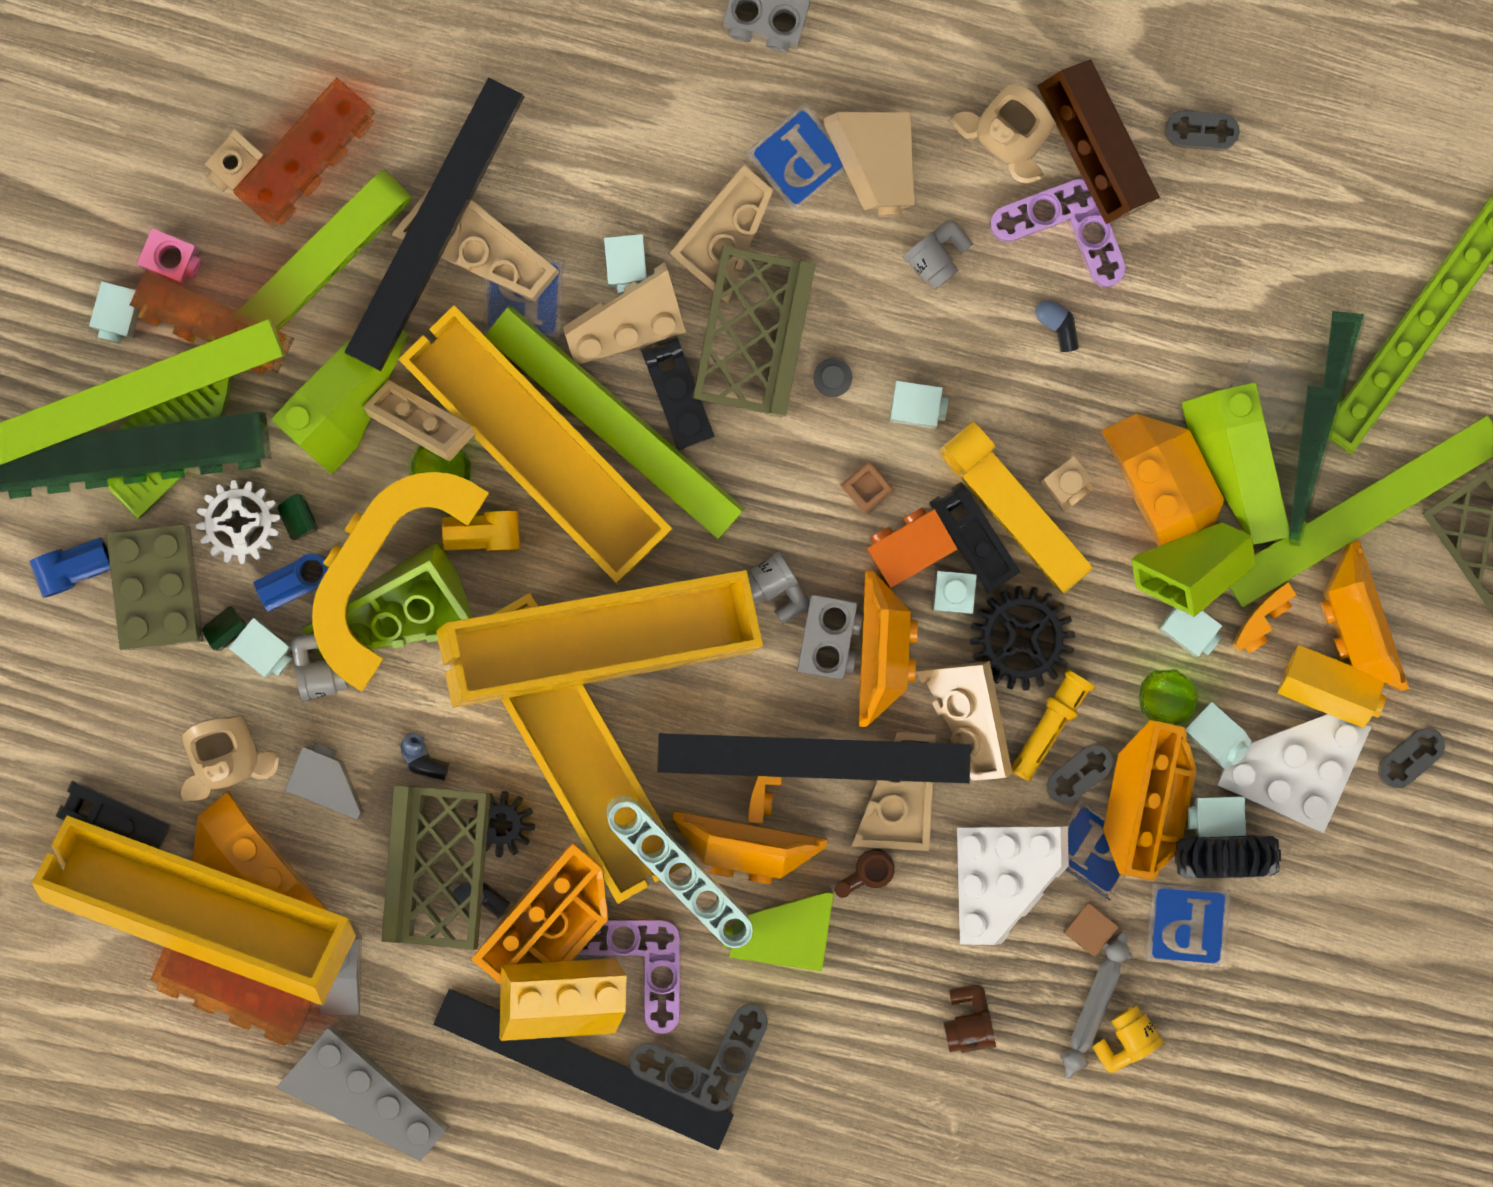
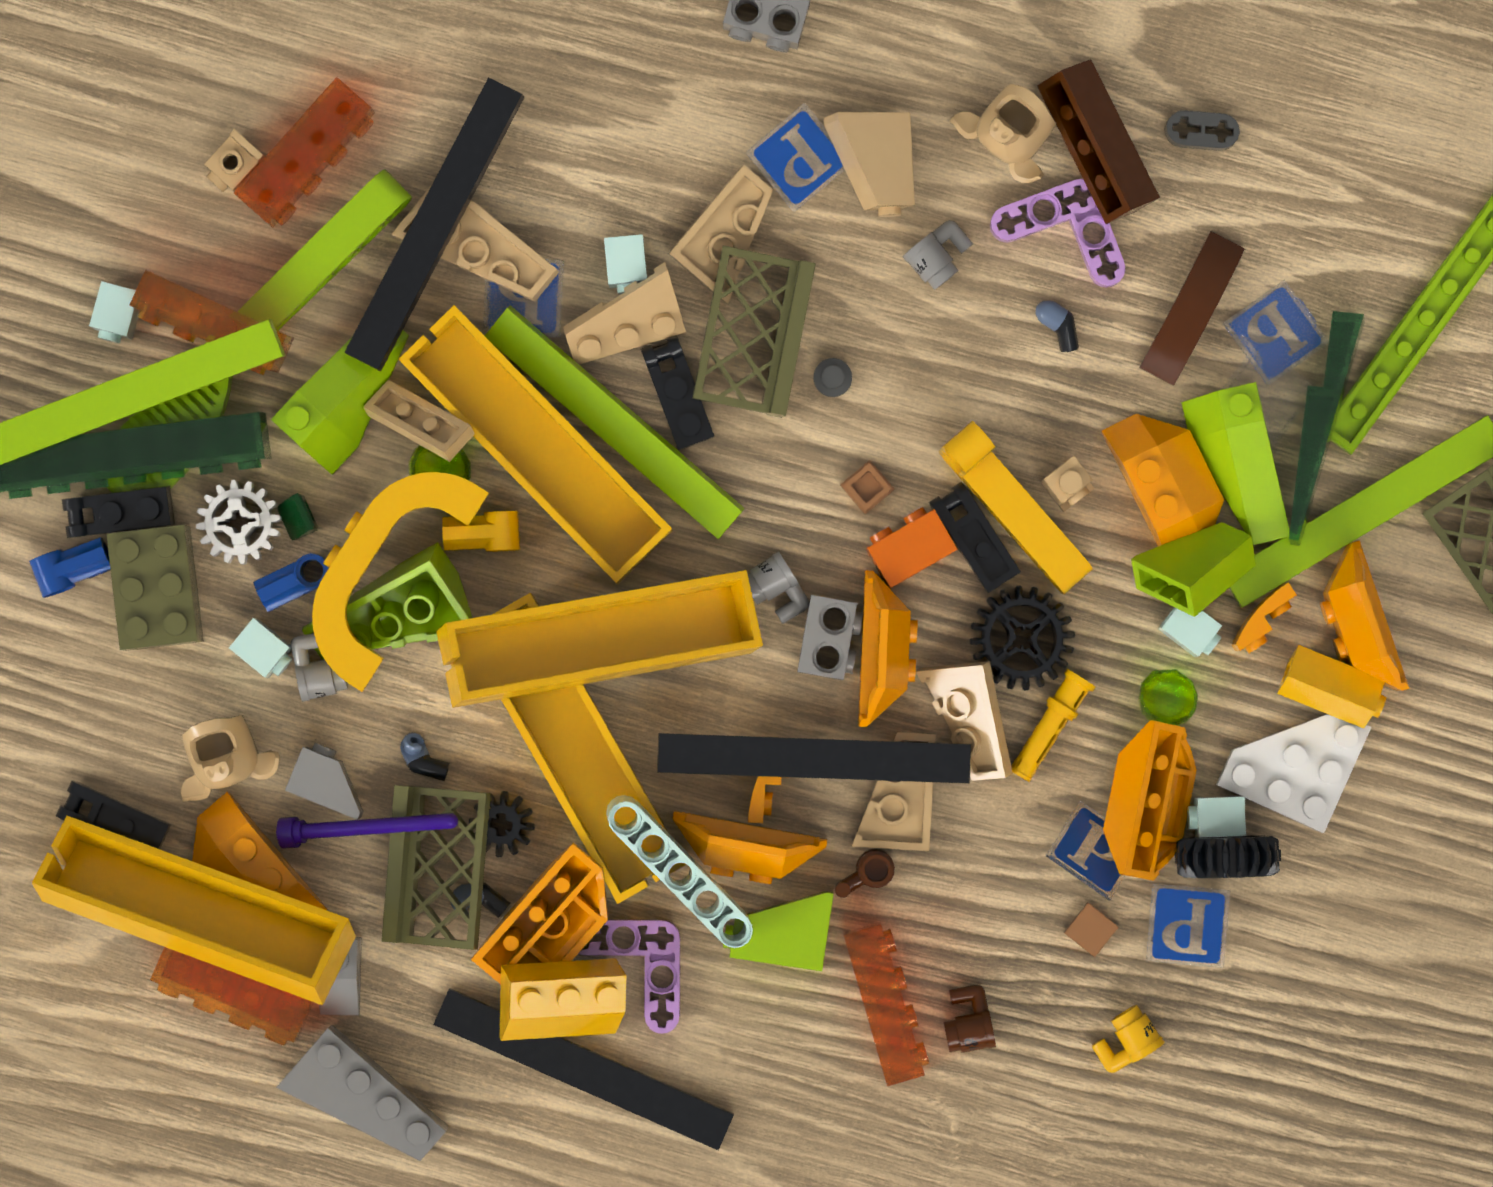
bright pink brick [137,228,202,286] -> none
dark green slope [202,606,247,651] -> none
dark grey beam [629,1004,768,1112] -> none
light aqua brick [889,381,948,429] -> none
light aqua brick [932,571,977,615] -> none
white plate [957,826,1069,945] -> none
dark grey beam [1047,745,1113,804] -> none
light grey wheel [1060,932,1132,1079] -> none
light aqua brick [1186,702,1252,770] -> none
dark grey beam [1378,728,1445,788] -> none
none -> black plate [61,486,175,538]
none -> dark purple piece [276,813,458,849]
none -> clear orange brick [843,922,929,1086]
none -> reddish brown slope [1139,231,1245,386]
none -> clear piece [1223,279,1329,386]

